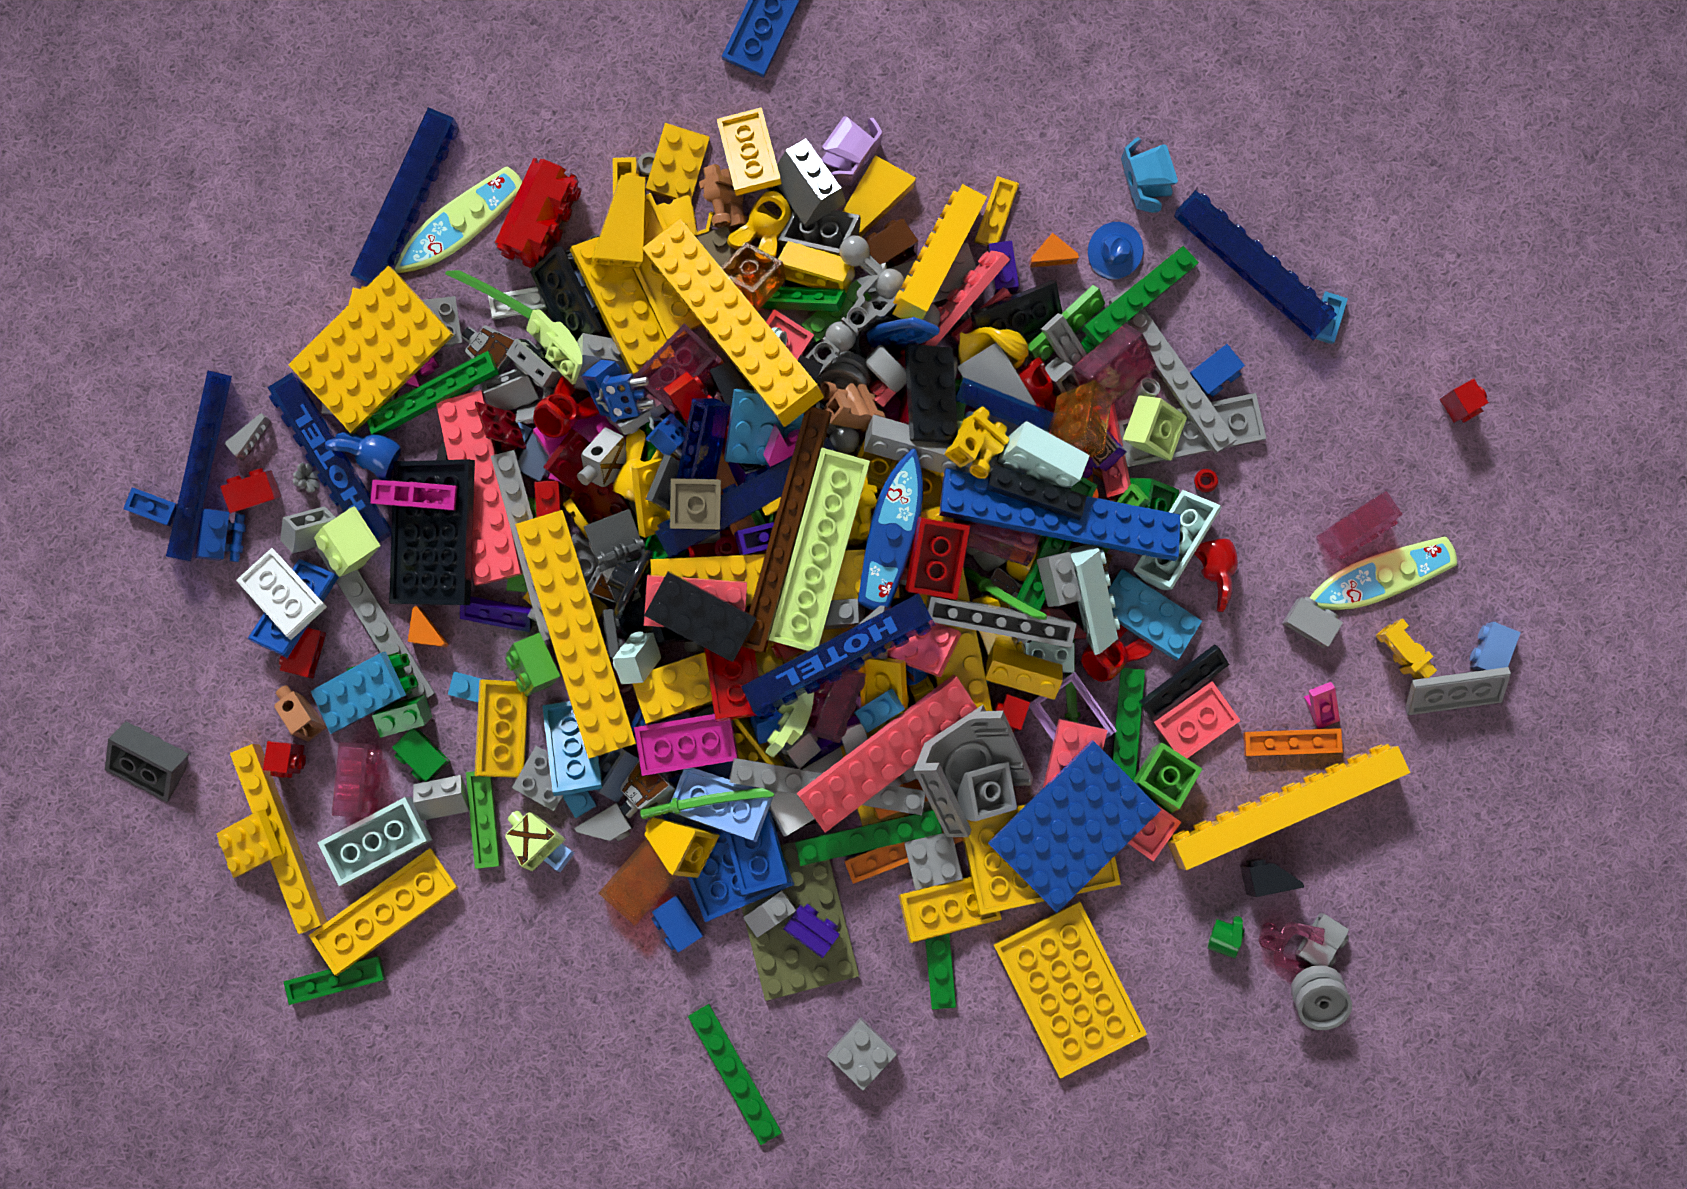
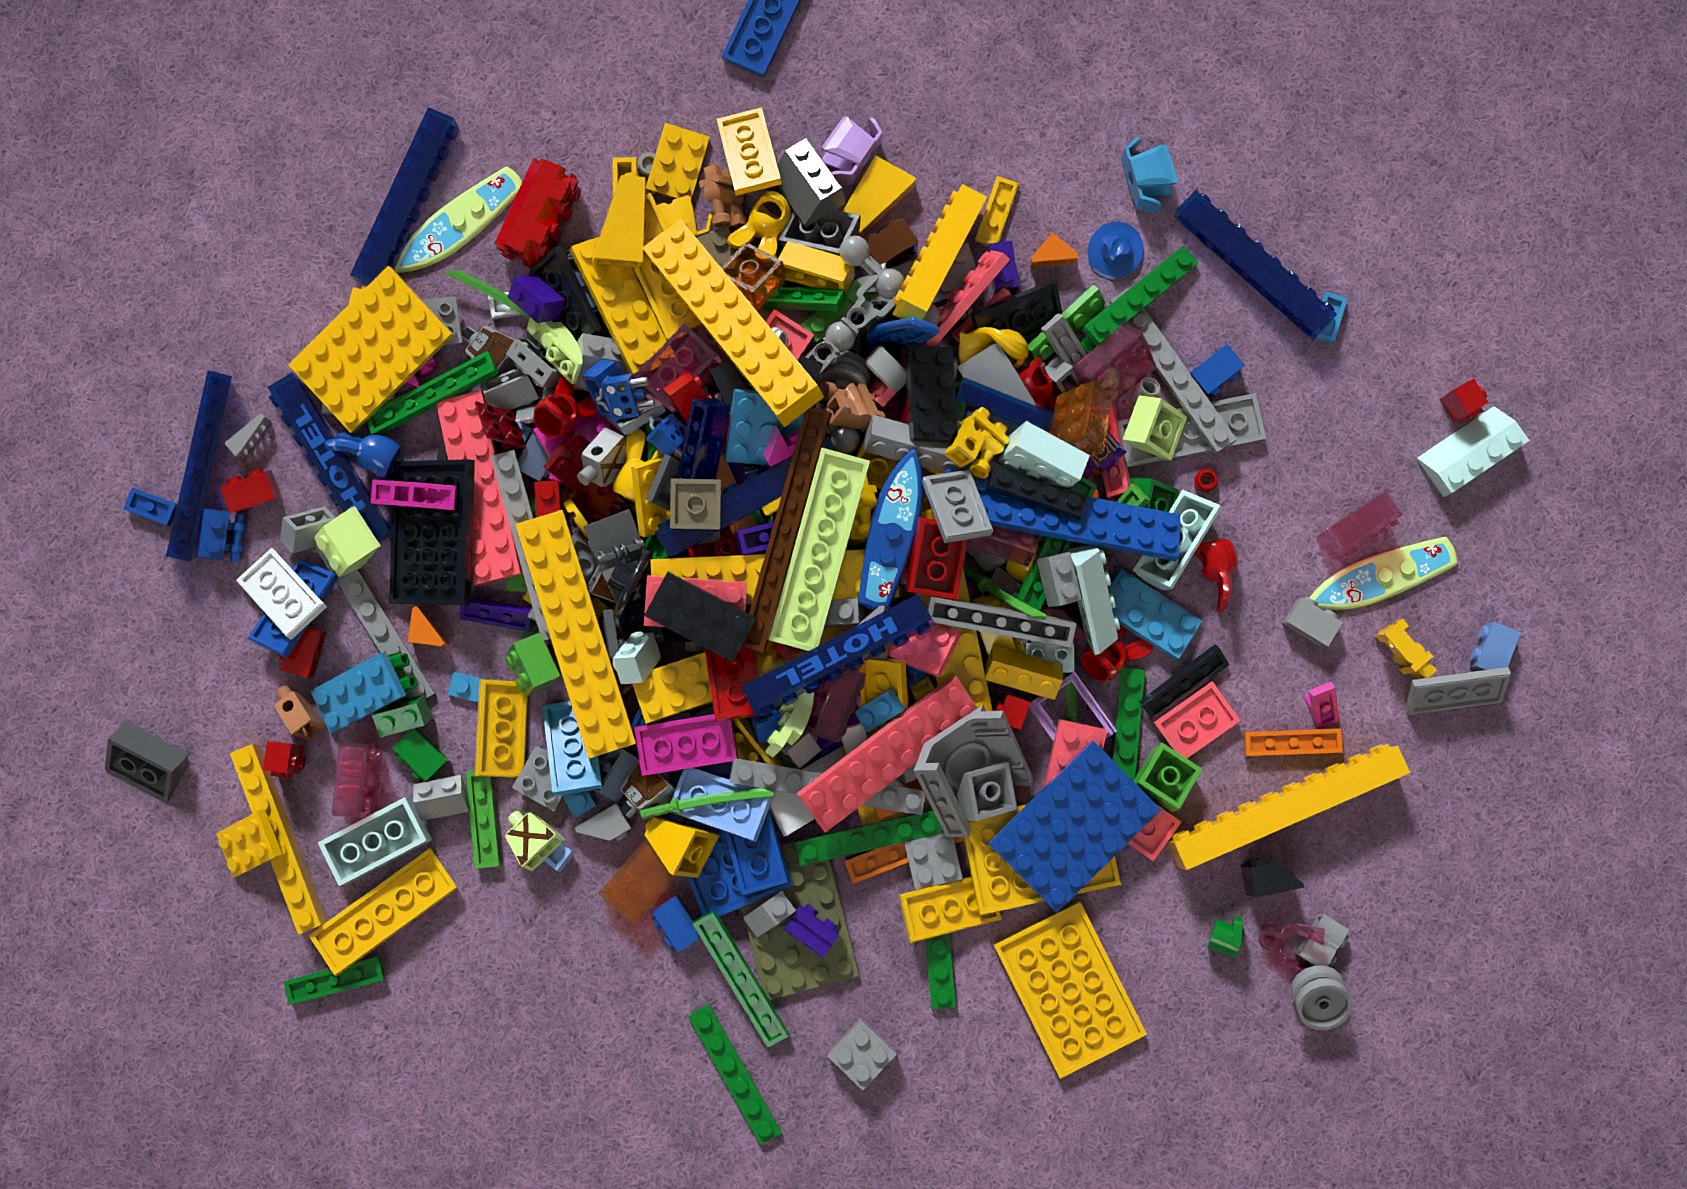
light grey plant [293,462,320,493] -> none
none -> dark purple brick [507,274,565,323]
none -> green plate [693,910,789,1048]
none -> light grey tile [922,470,993,543]
none -> light aqua slope [1416,407,1530,497]

